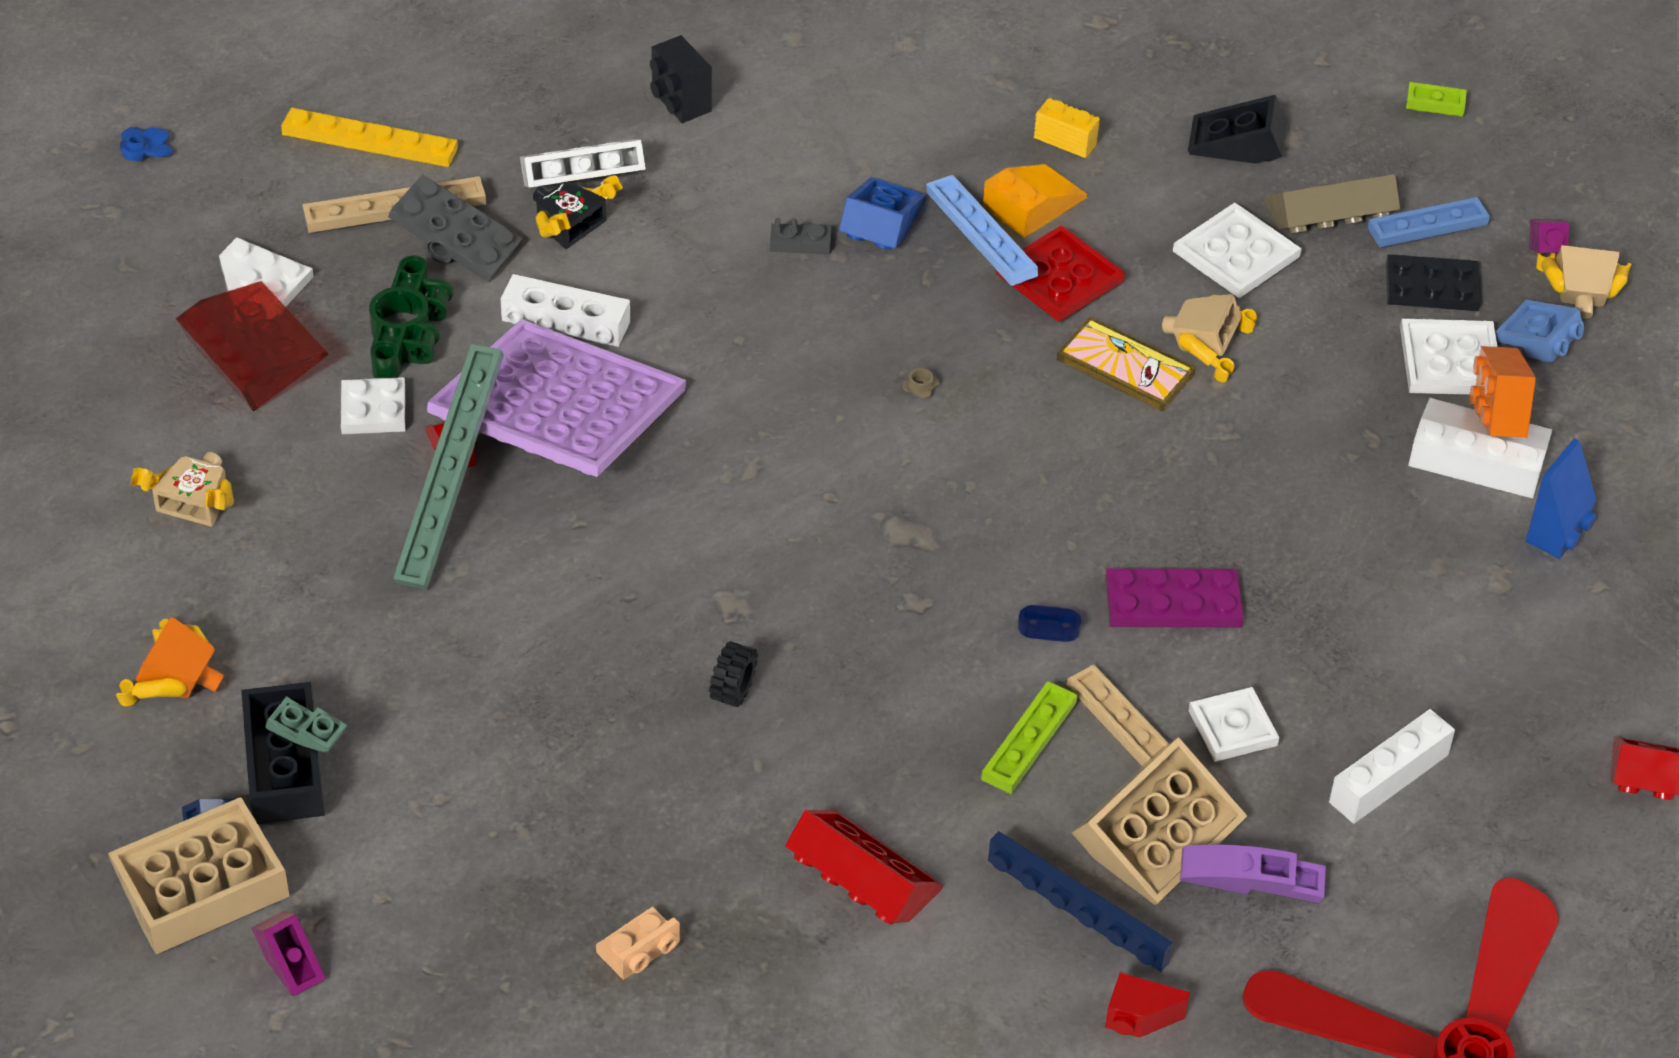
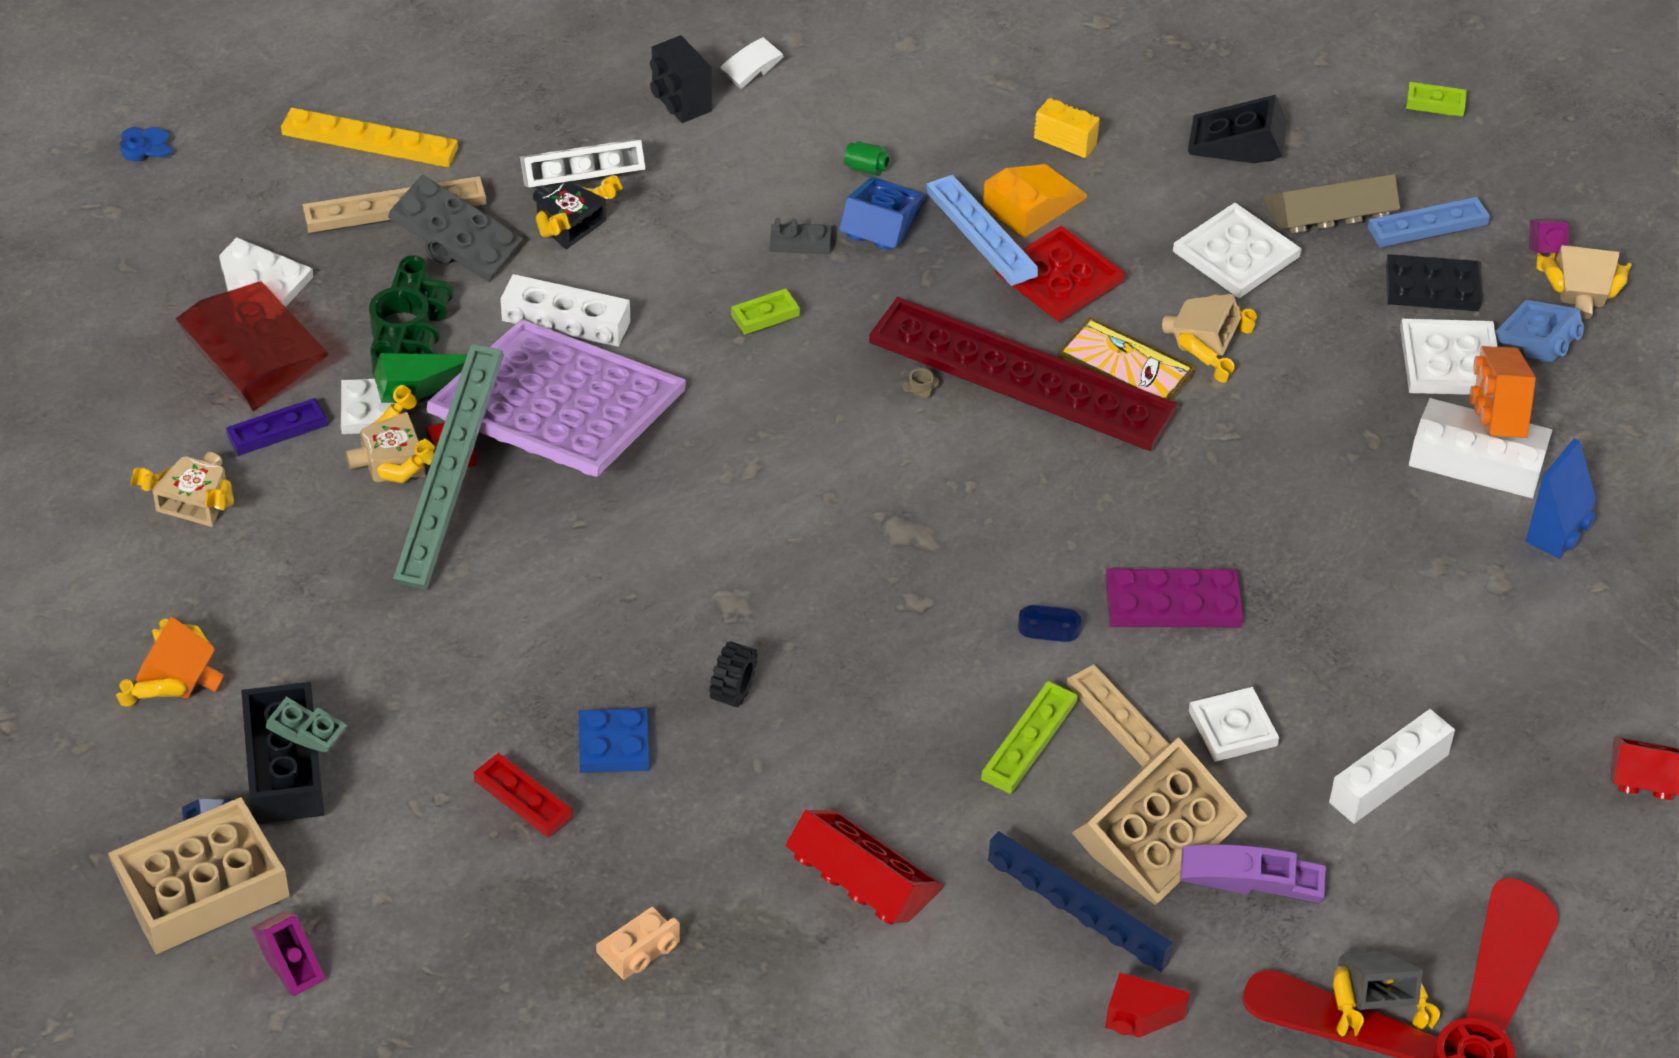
none -> dark purple tile [226,398,328,456]
none -> torso [345,385,435,483]
none -> green slope [374,353,467,403]
none -> red plate [473,752,573,838]
none -> blue plate [579,708,649,773]
none -> white slope [720,37,784,89]
none -> lime plate [731,288,800,335]
none -> green brick [844,141,890,176]
none -> dark red plate [869,296,1178,452]
none -> dark grey torso [1333,951,1440,1036]

